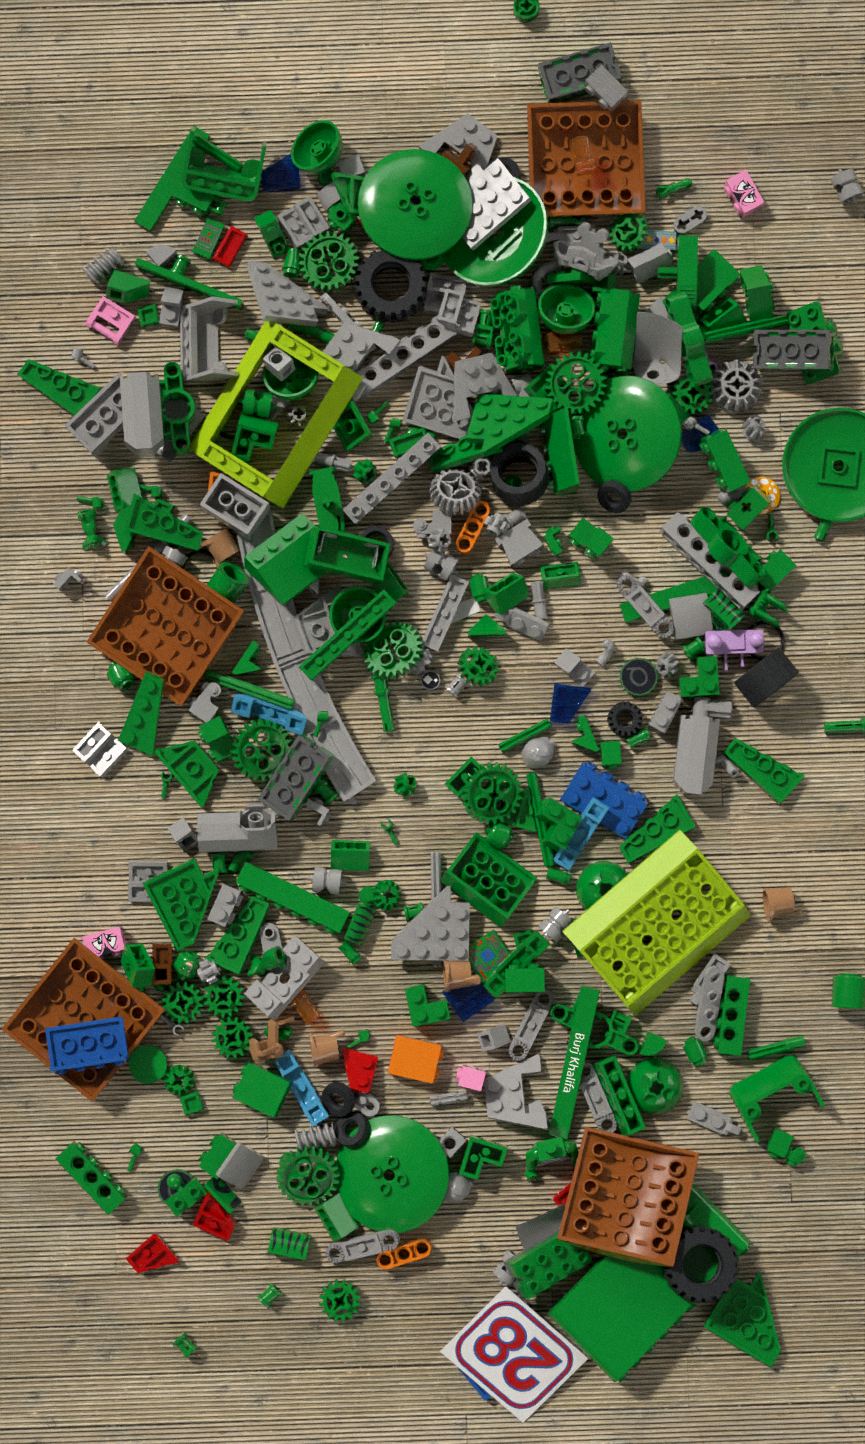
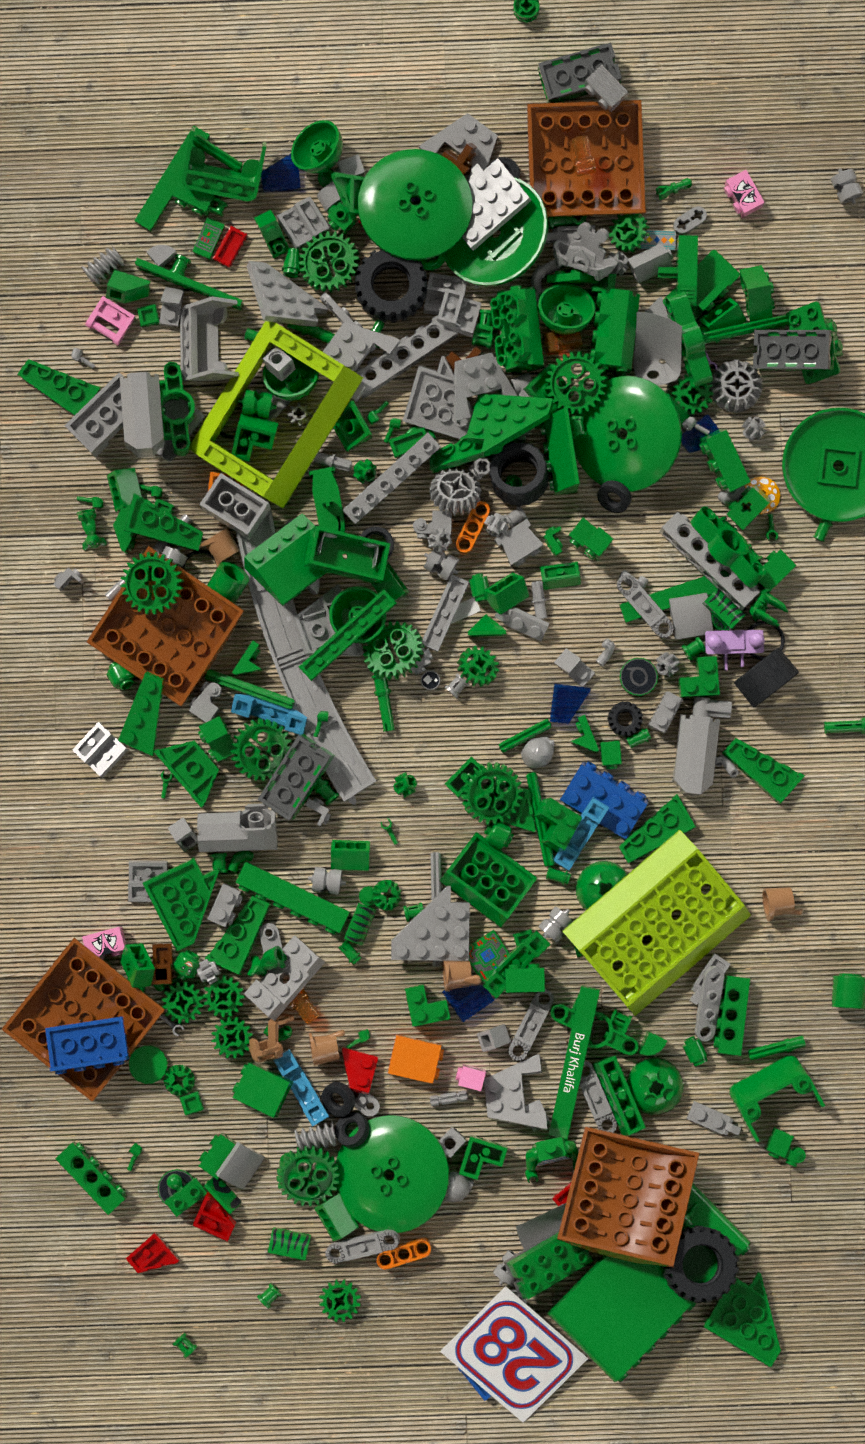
none -> green gear [120,552,184,615]

